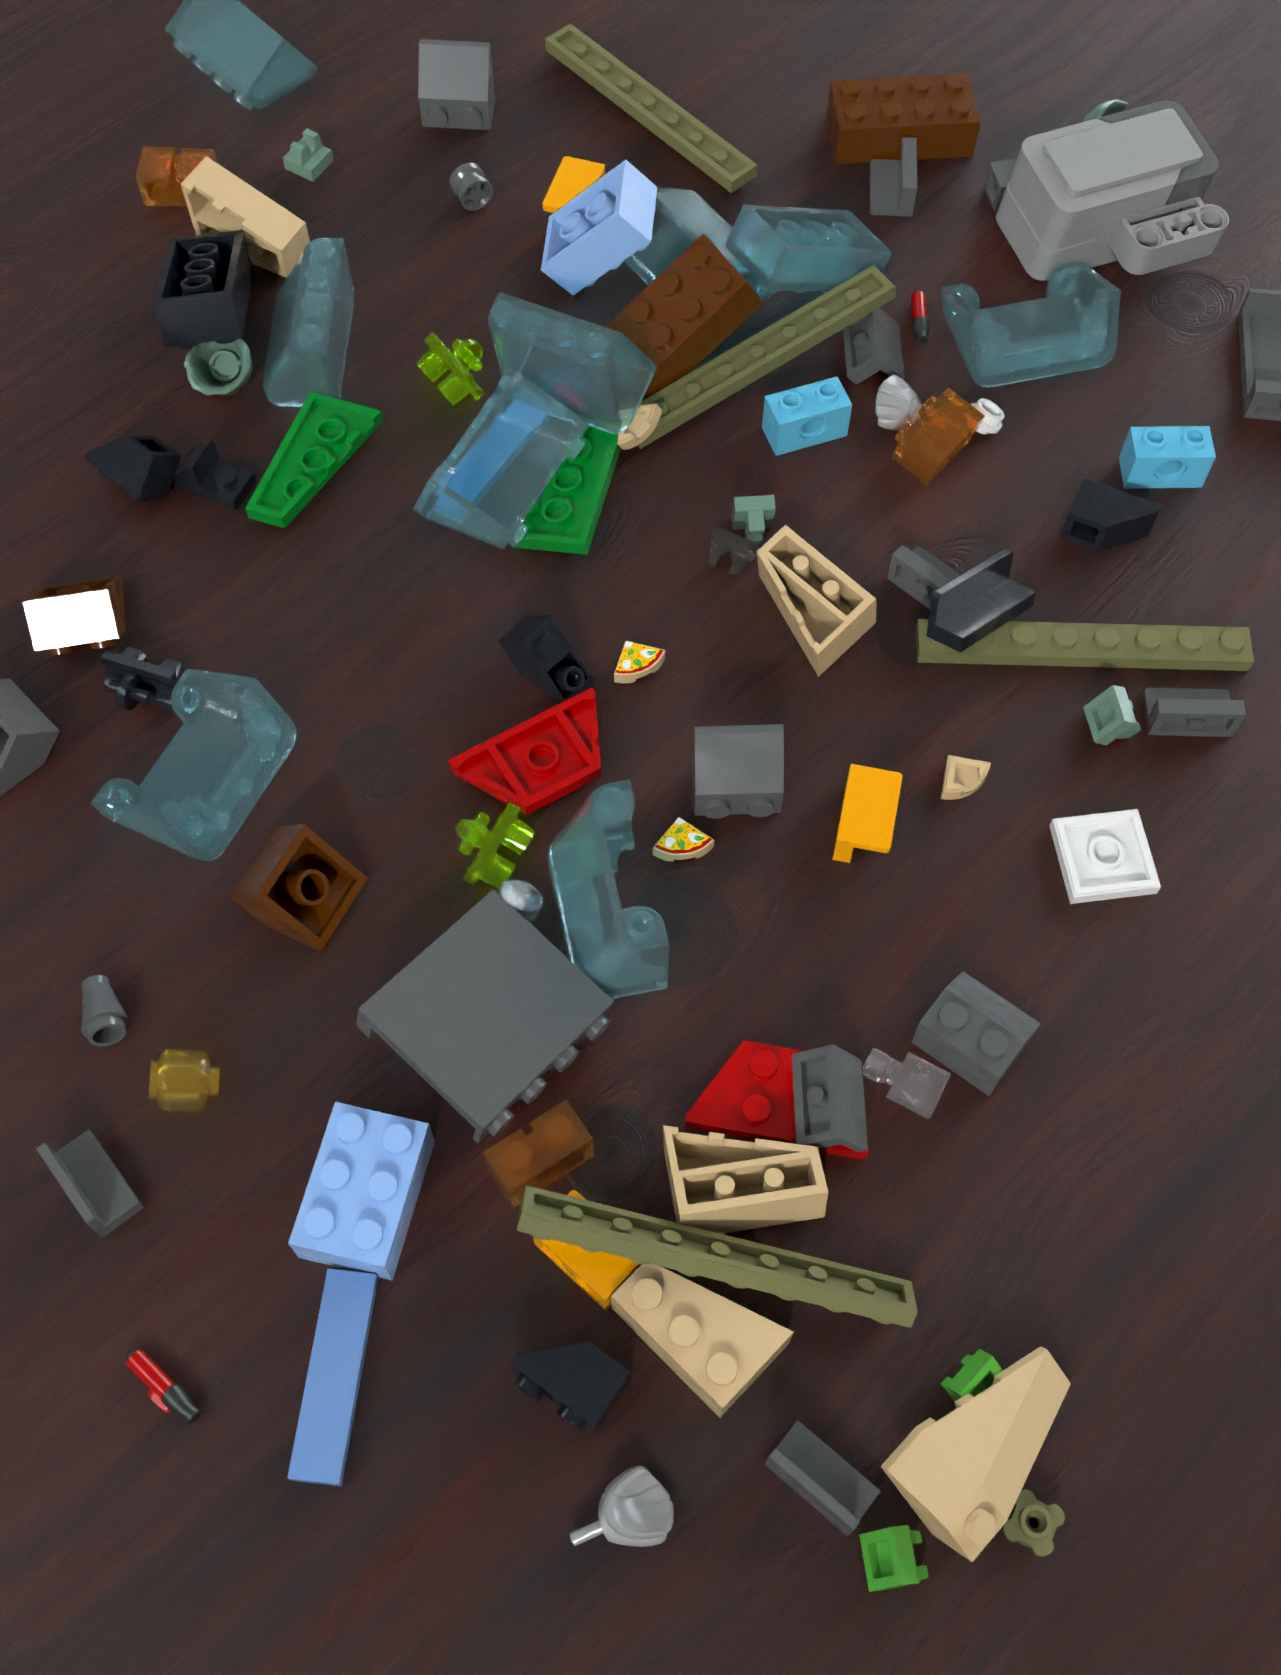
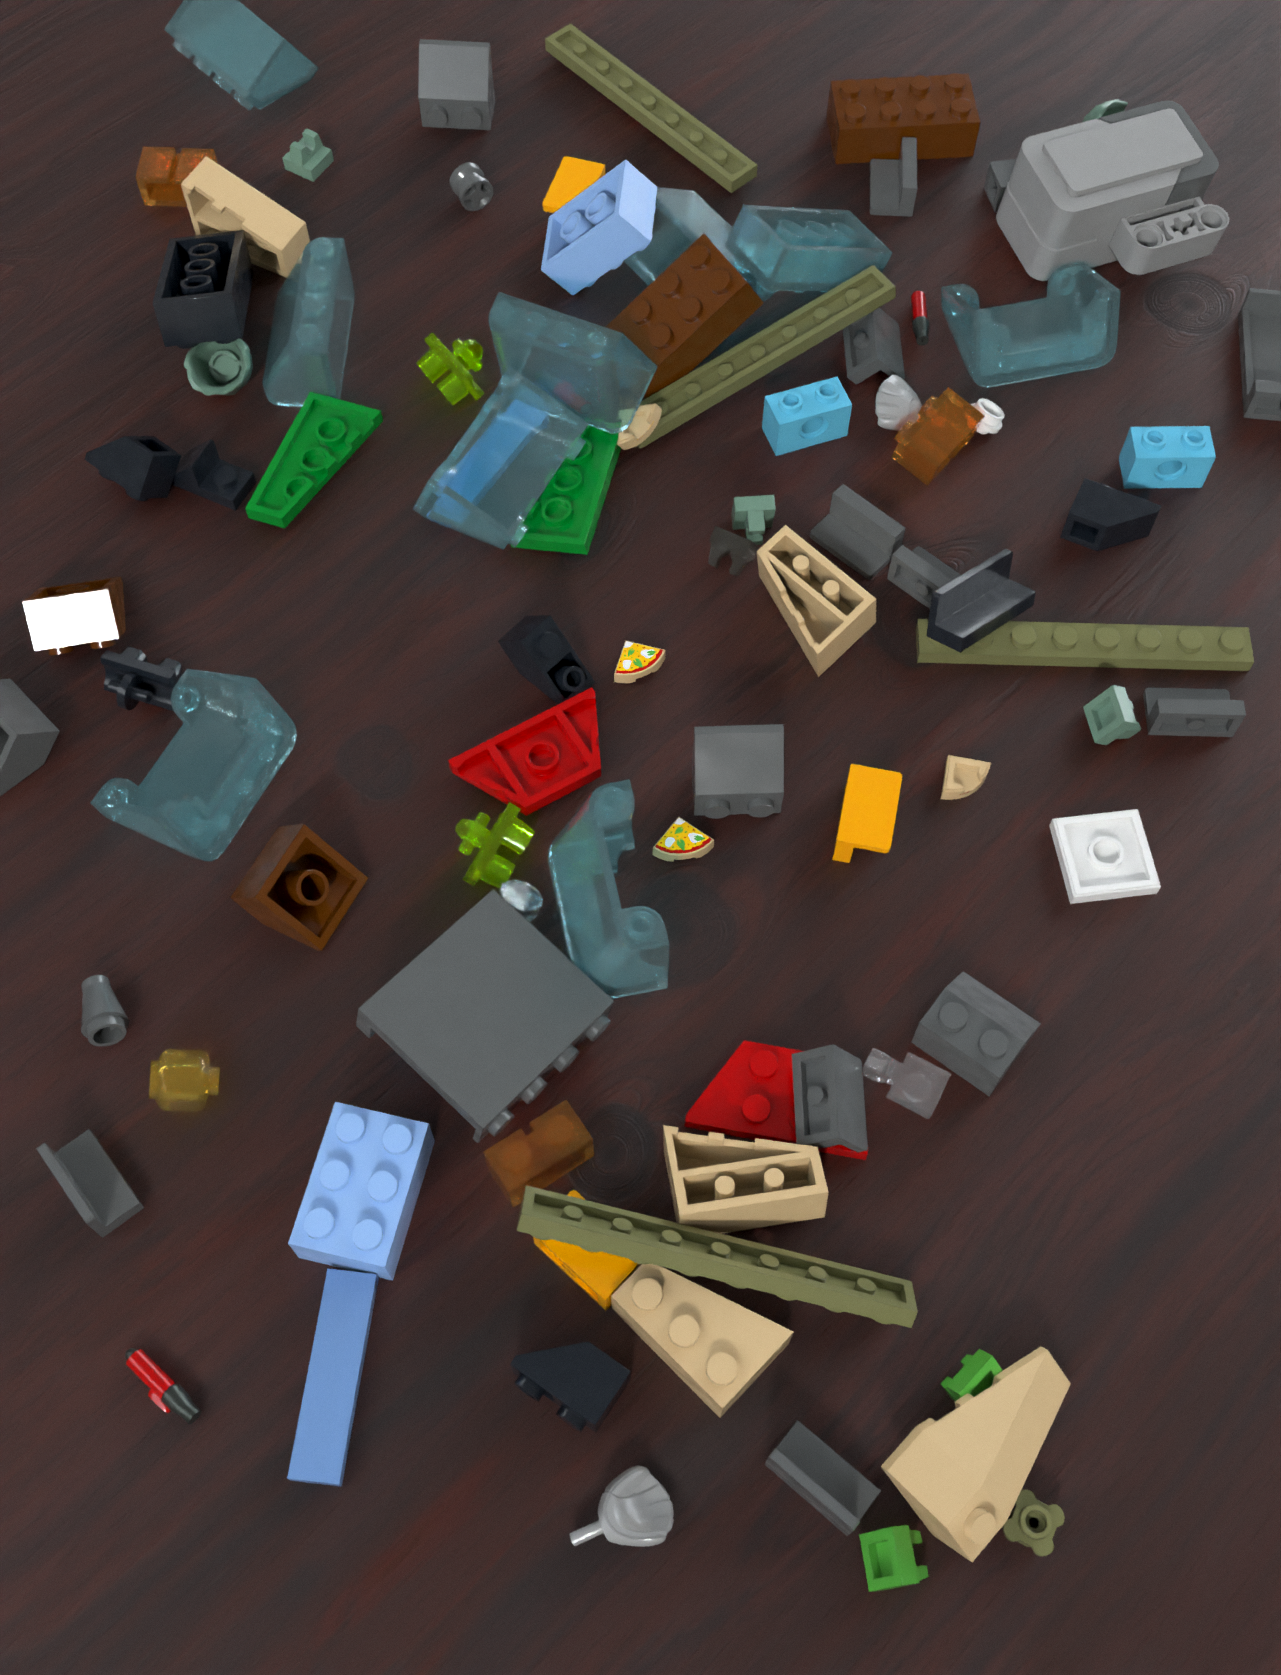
none -> dark grey panel [810,484,905,580]

